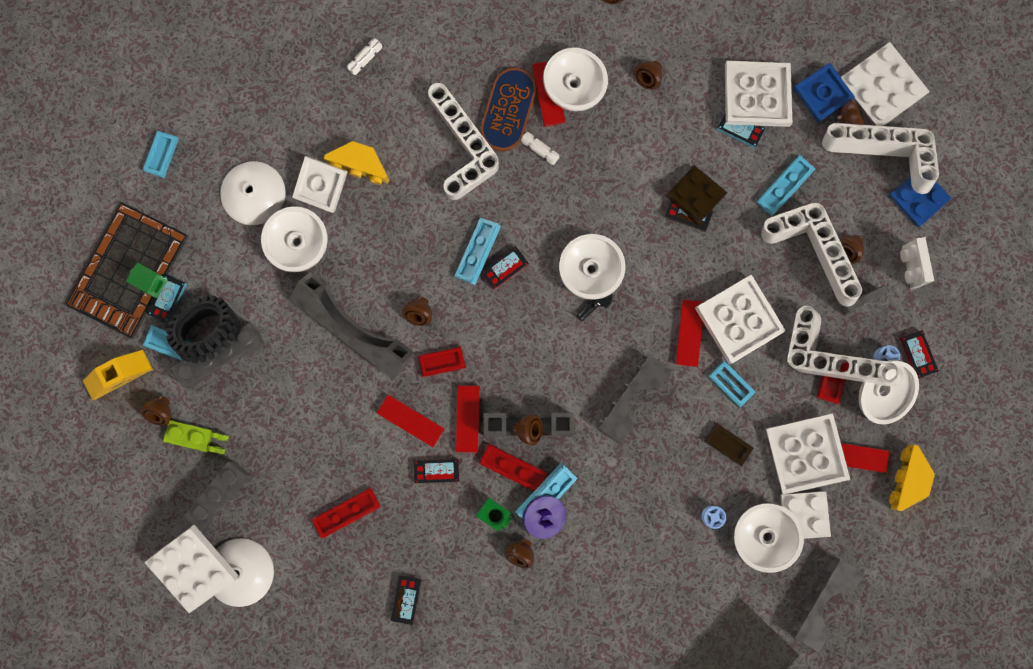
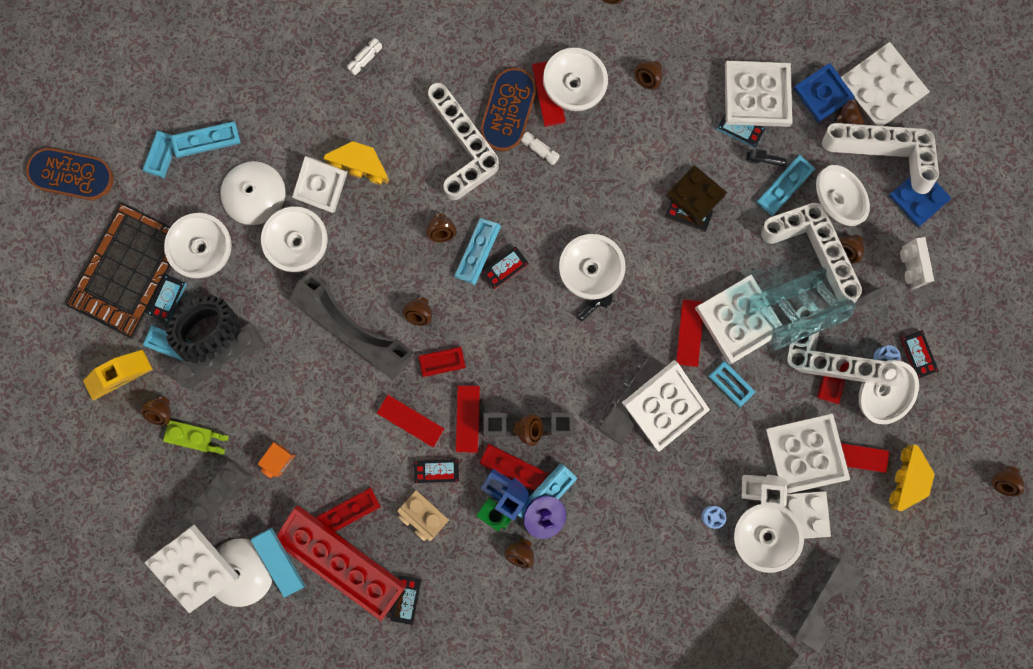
green brick [126,262,168,298] -> none
dark brown tile [704,423,754,466] -> none
none -> tile [26,148,114,201]
none -> white dish [164,213,232,279]
none -> medium azure tile [170,121,241,158]
none -> medium azure tile [251,527,305,598]
none -> orange brick [258,442,296,478]
none -> red plate [277,505,407,621]
none -> tan bracket [397,490,449,541]
none -> reddish brown brick [426,213,457,242]
none -> blue brick [481,469,529,521]
none -> white plate [622,360,710,452]
none -> white brick [742,474,787,509]
none -> black bar [746,149,787,167]
none -> clear light blue fence [746,267,856,350]
none -> white dish [816,165,870,226]
none -> reddish brown brick [991,466,1025,496]

